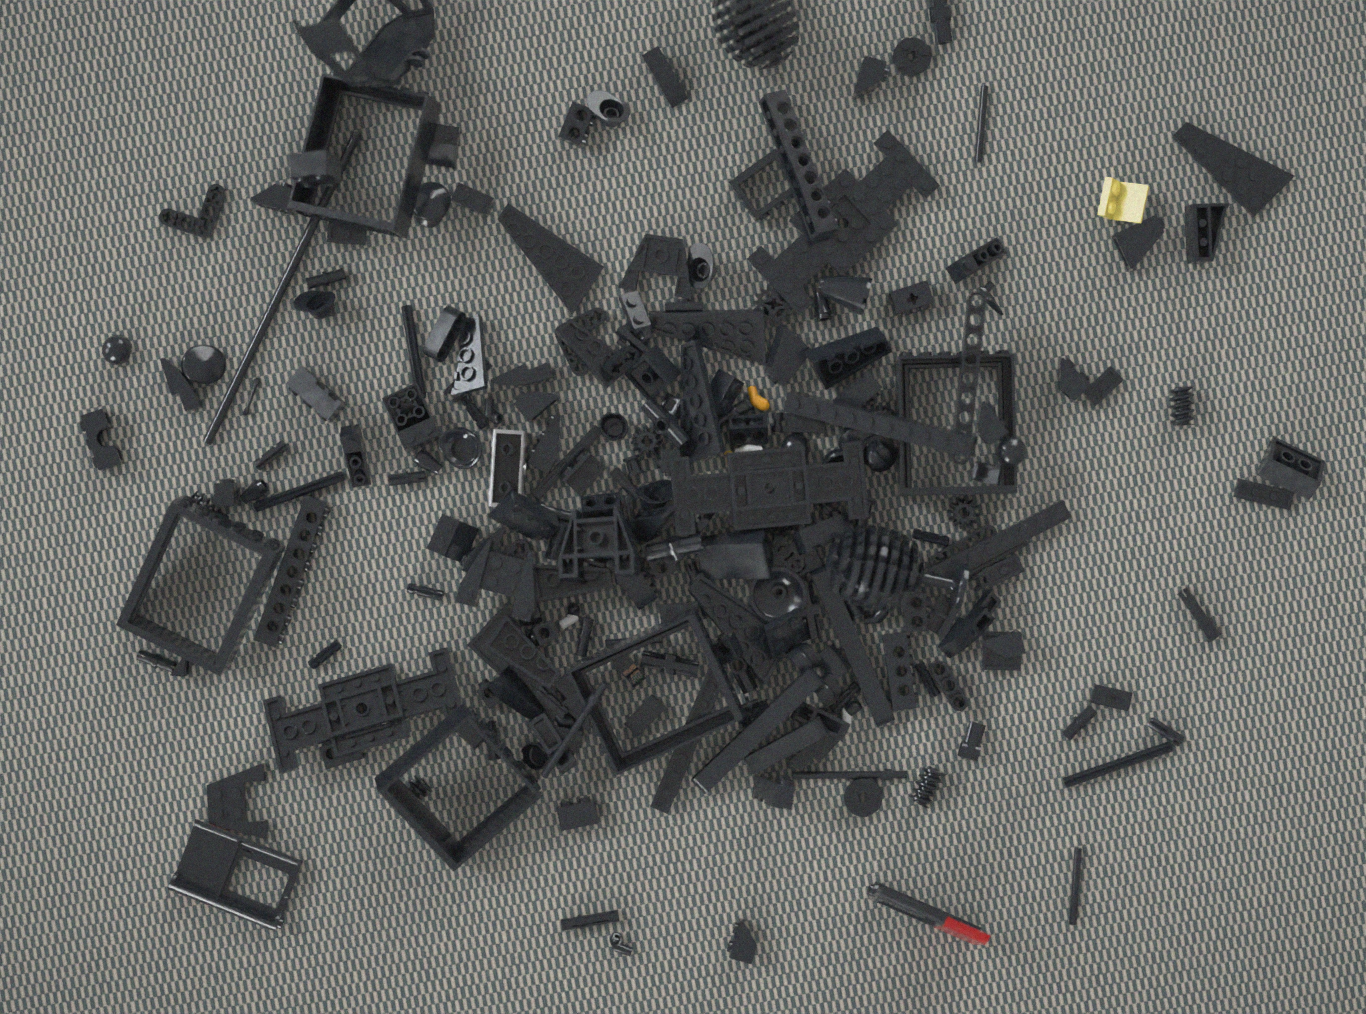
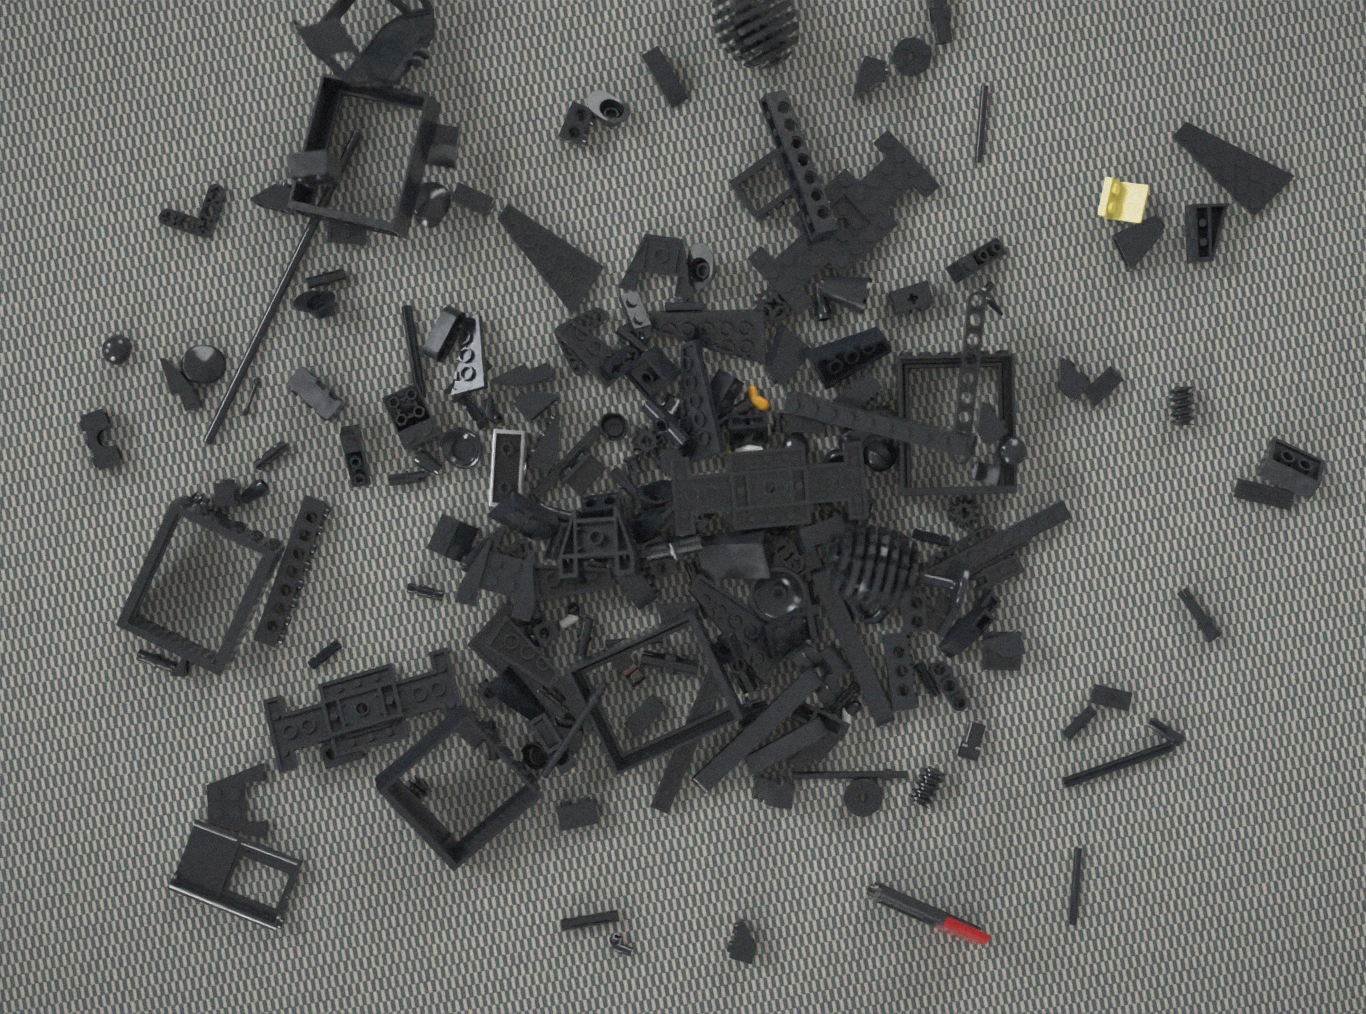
black axle [253,471,345,512] -> none

